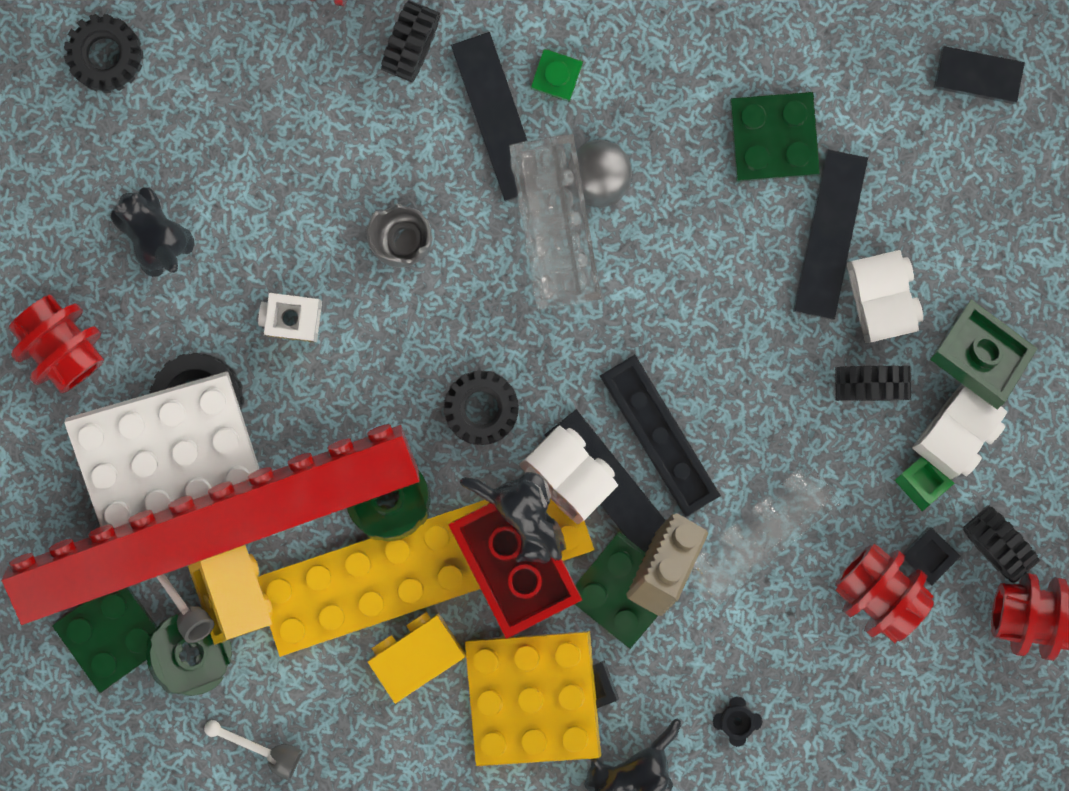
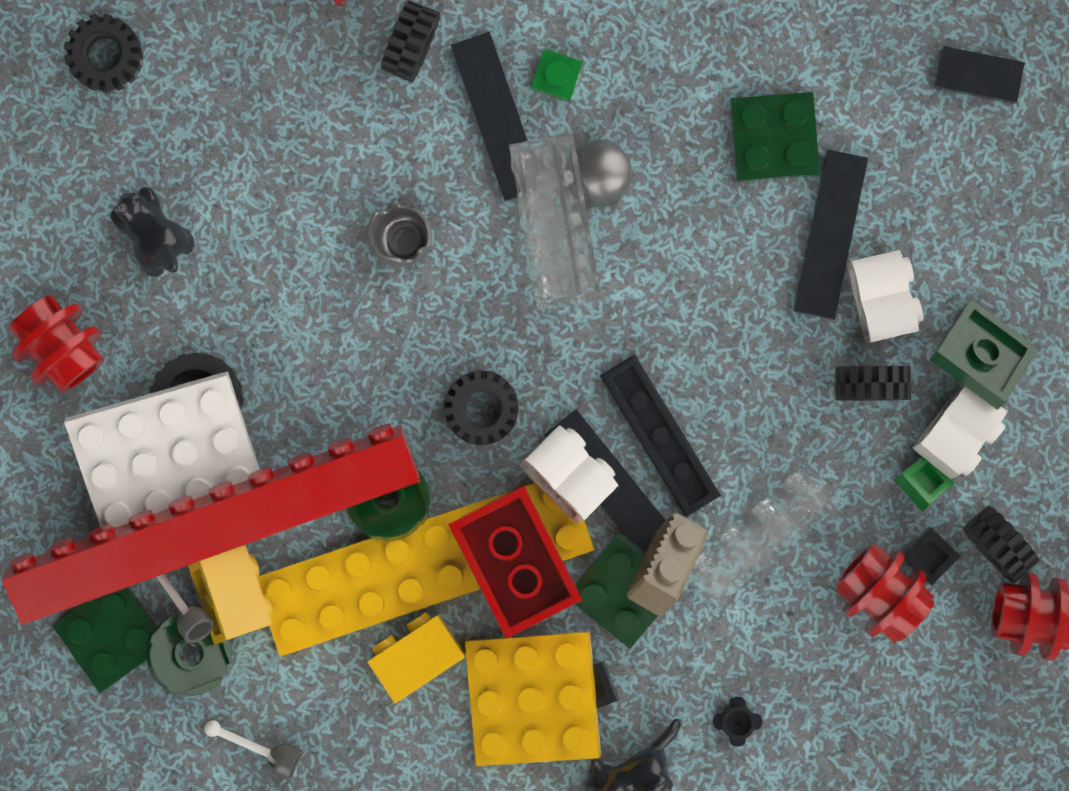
white brick [258,293,322,343] -> none
black animal [460,472,566,563] -> none

